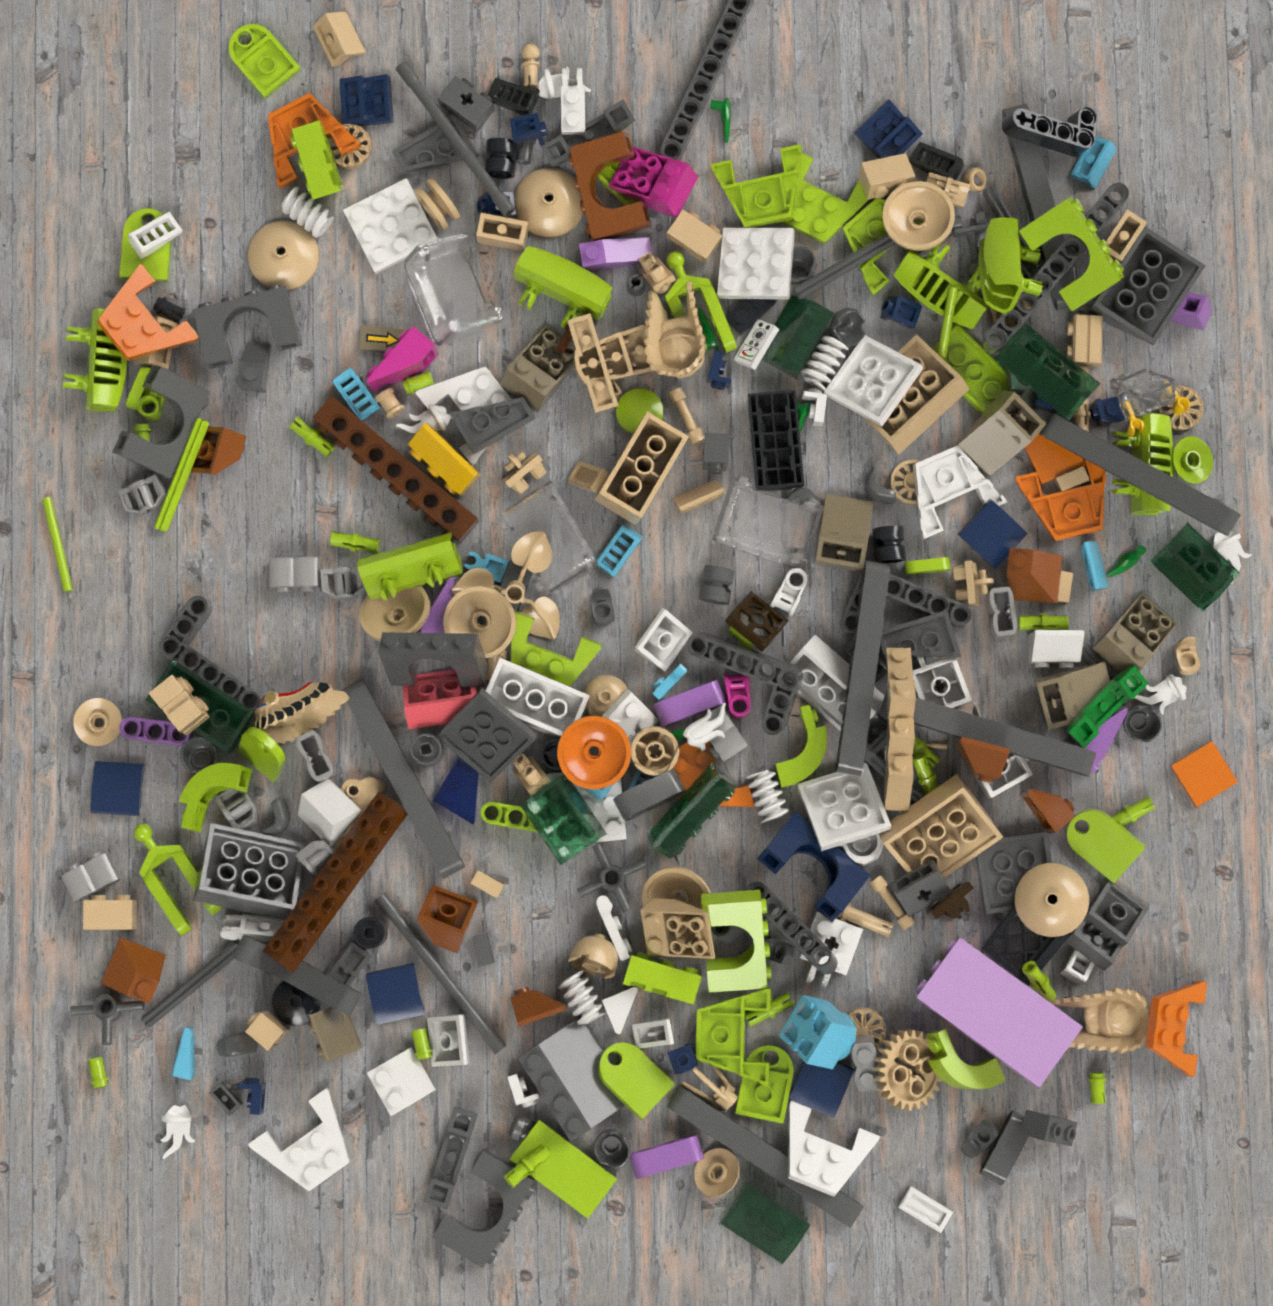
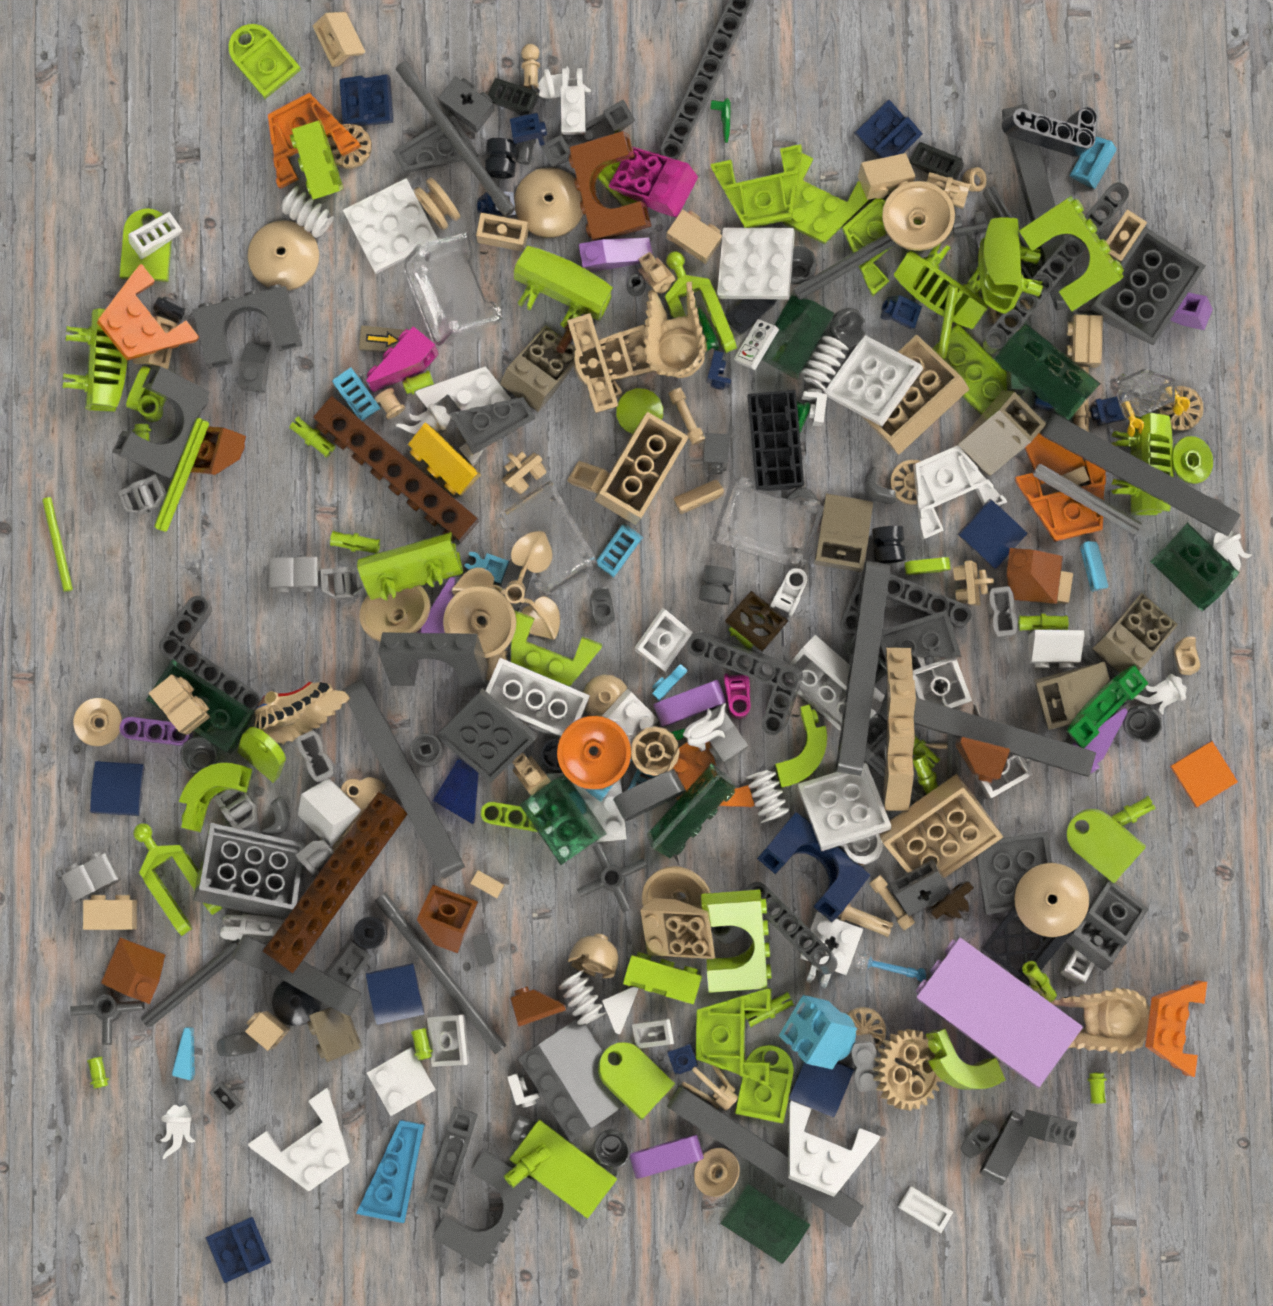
dark blue bracket [238,1078,266,1115] -> none
coral slope [403,669,478,730] -> none
white hinge [596,895,632,961] -> none
dark grey hair [764,937,794,965] -> none
dark orange slope [1020,789,1075,834] -> none
green bar [1106,545,1146,577] -> none
none -> dark blue slope [205,1217,272,1283]
none -> dark azure wing [356,1120,425,1223]
none -> dark azure piece [856,949,926,982]
none -> light grey axle [1033,464,1142,534]

